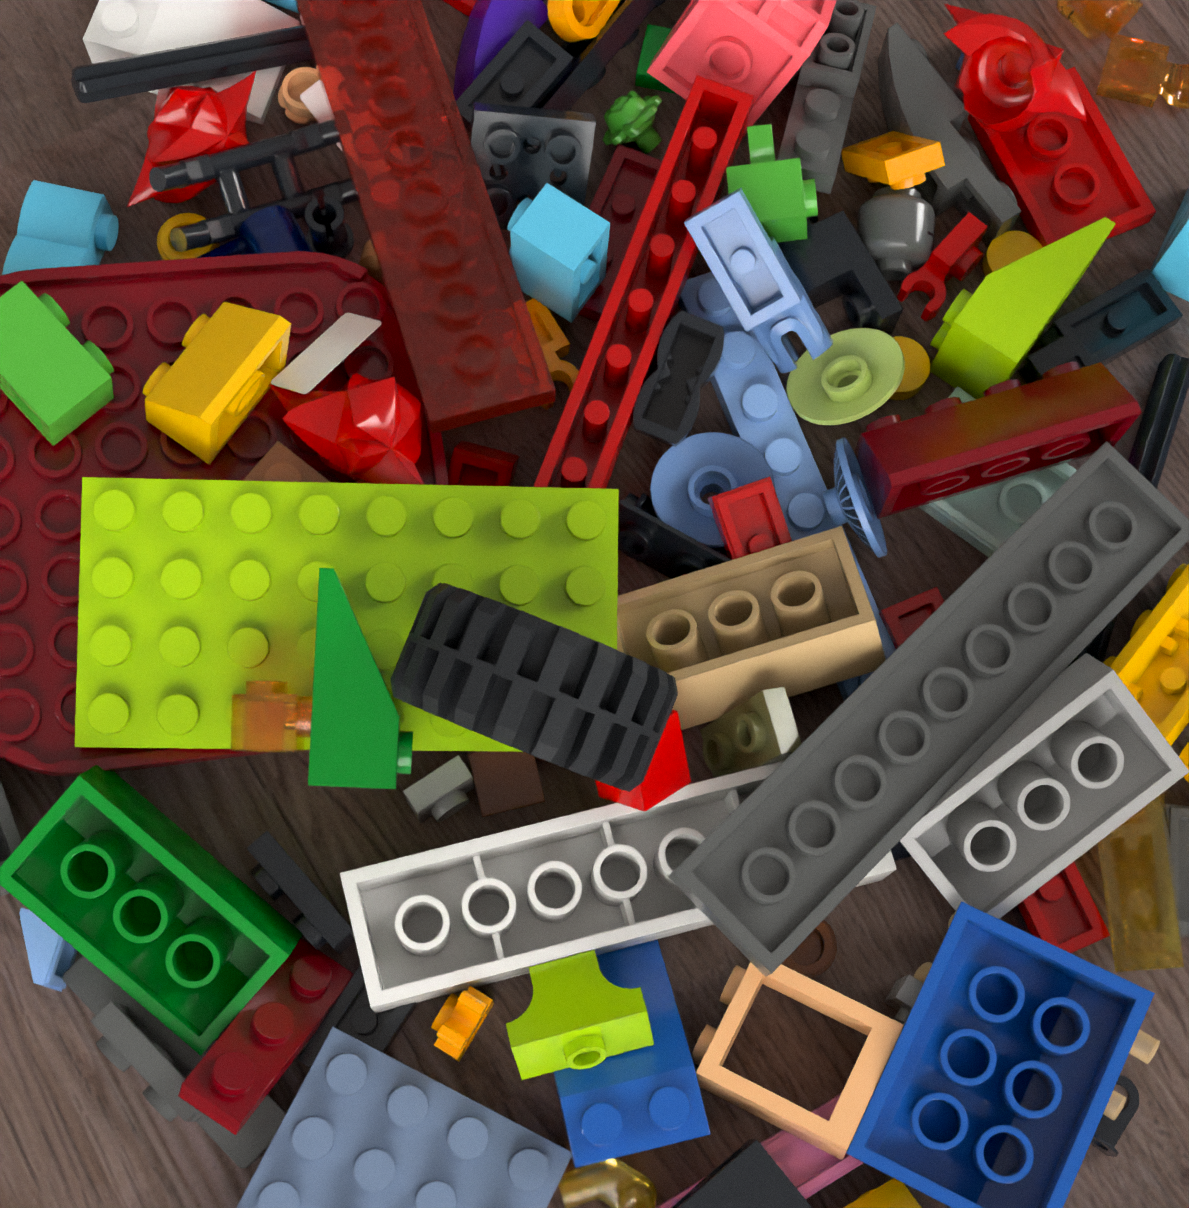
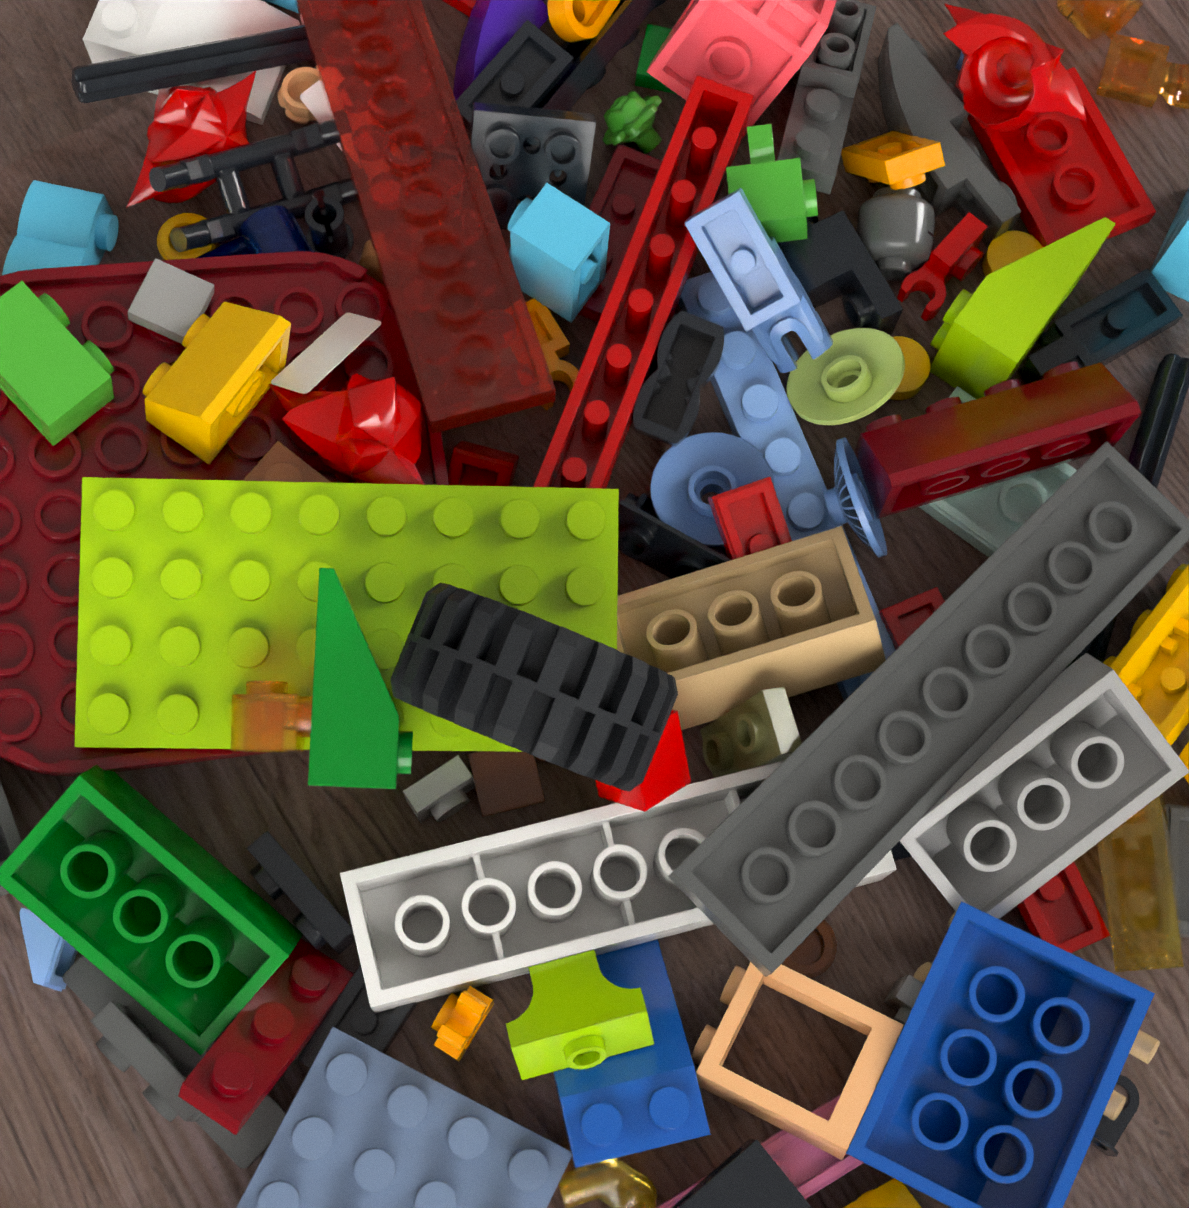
none -> light grey tile [128,258,214,344]

